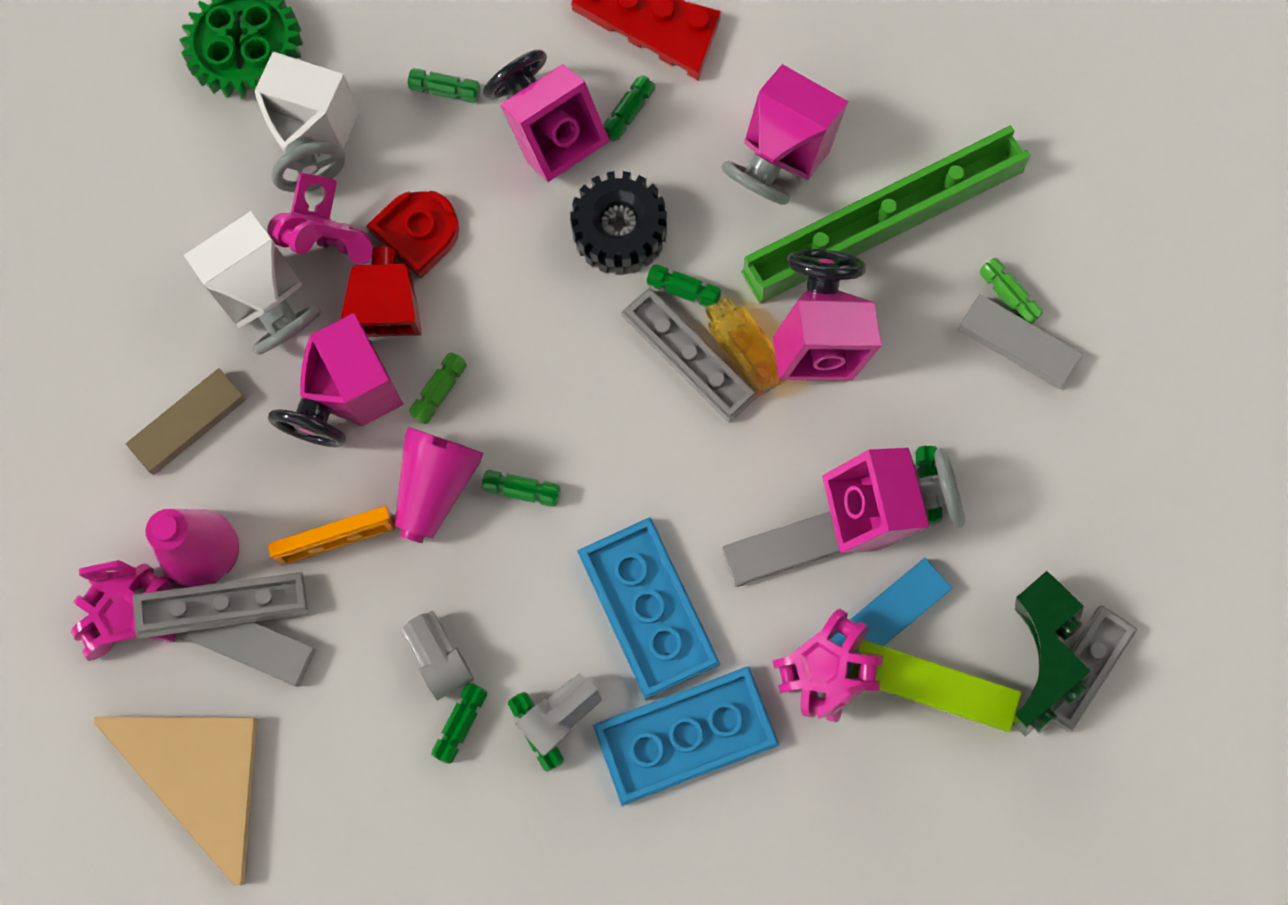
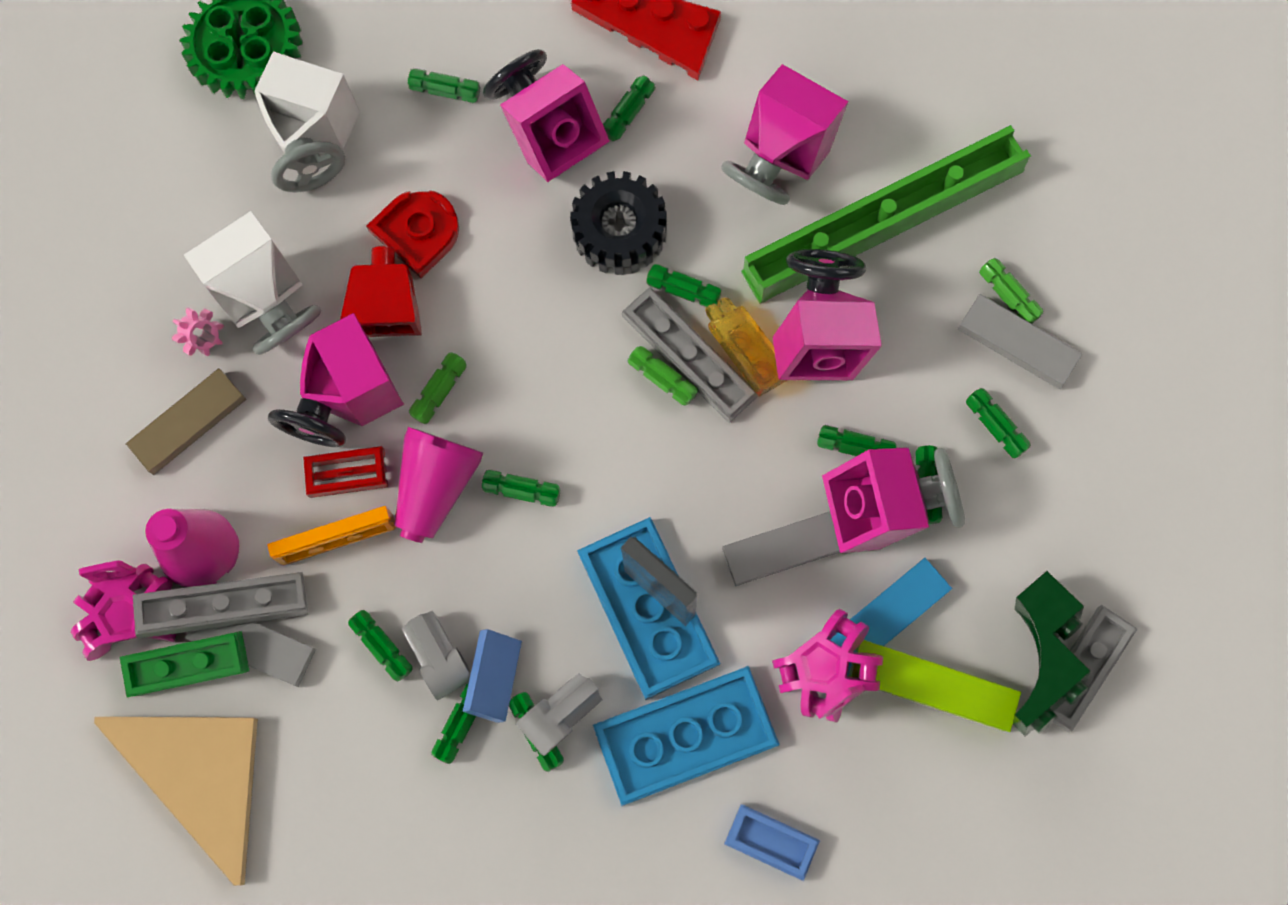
dark pink piece [267,172,372,264] -> none
none -> green tile [119,631,250,697]
none -> bright pink gear [172,307,224,356]
none -> red tile [303,446,388,498]
none -> green axle [348,610,413,682]
none -> medium blue tile [463,629,522,723]
none -> dark grey tile [621,536,697,627]
none -> bright green axle [628,346,698,405]
none -> medium blue tile [724,804,820,881]
none -> green axle [817,425,897,456]
none -> green axle [966,388,1031,459]

